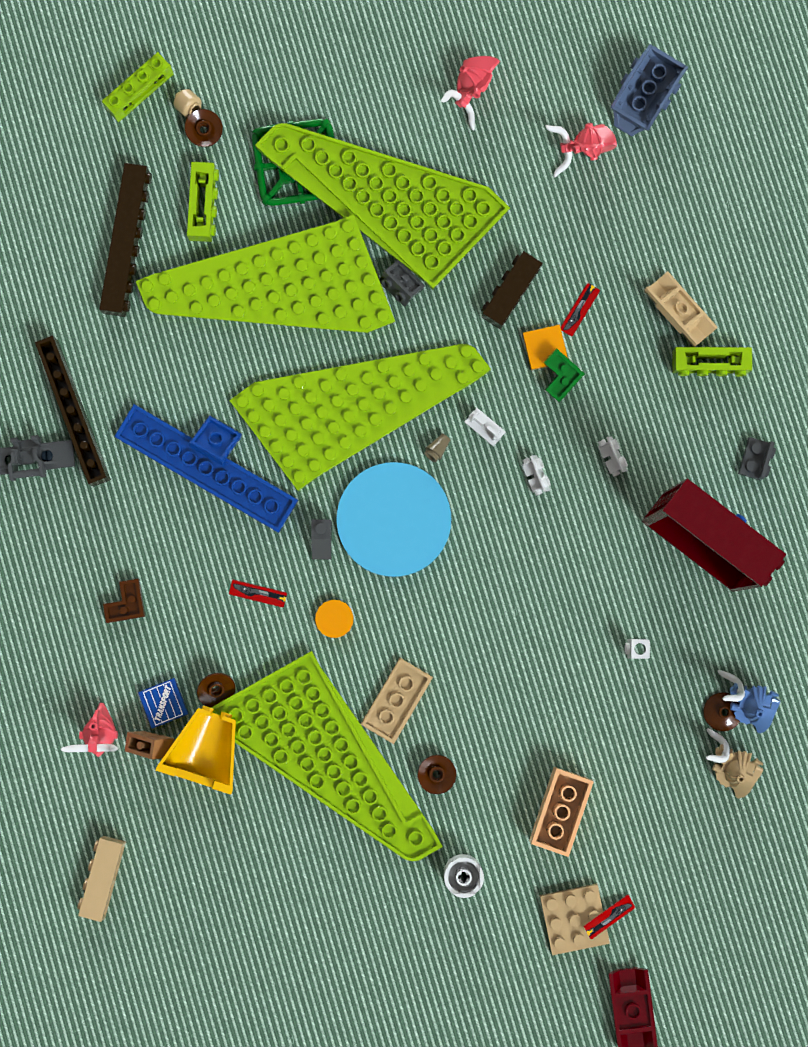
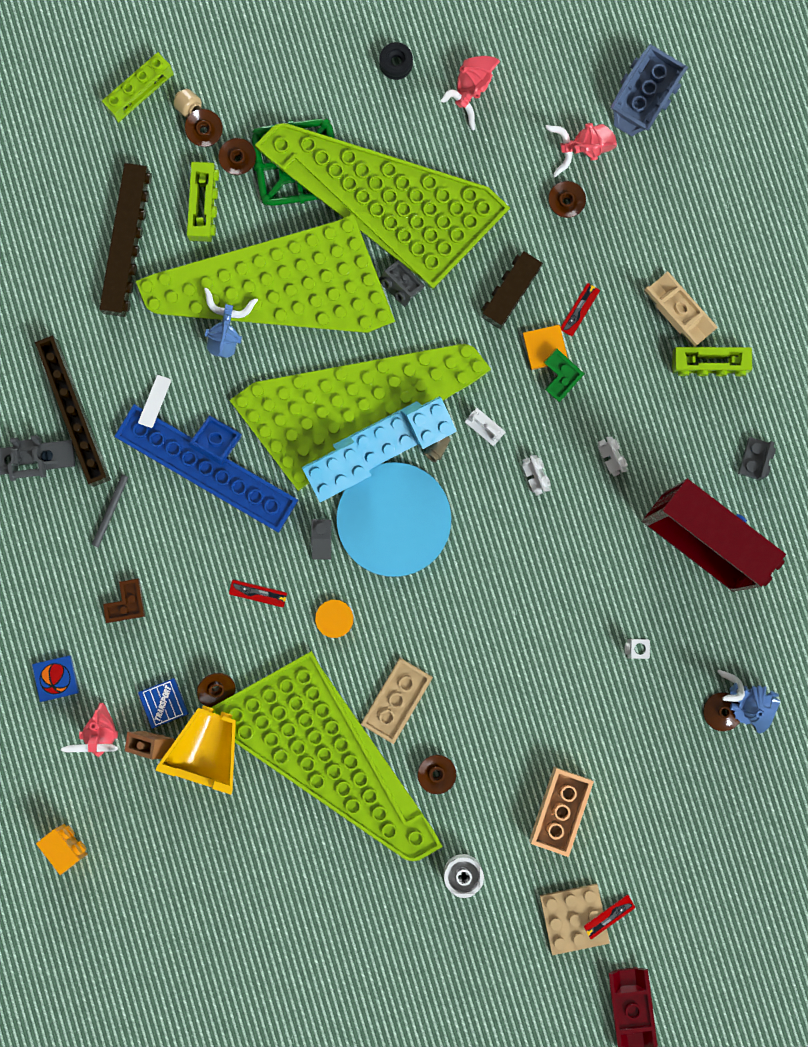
tan brick [77,836,126,922] -> none
tan helmet [706,728,763,799] -> none
none -> tile [32,655,79,702]
none -> light orange brick [36,824,88,875]
none -> dark grey bar [91,475,129,548]
none -> white sticker [138,375,171,428]
none -> medium blue helmet [204,288,258,358]
none -> reddish brown dish [218,138,256,175]
none -> medium azure bracket [302,396,457,502]
none -> black tyre [379,42,413,80]
none -> reddish brown dish [548,181,586,218]

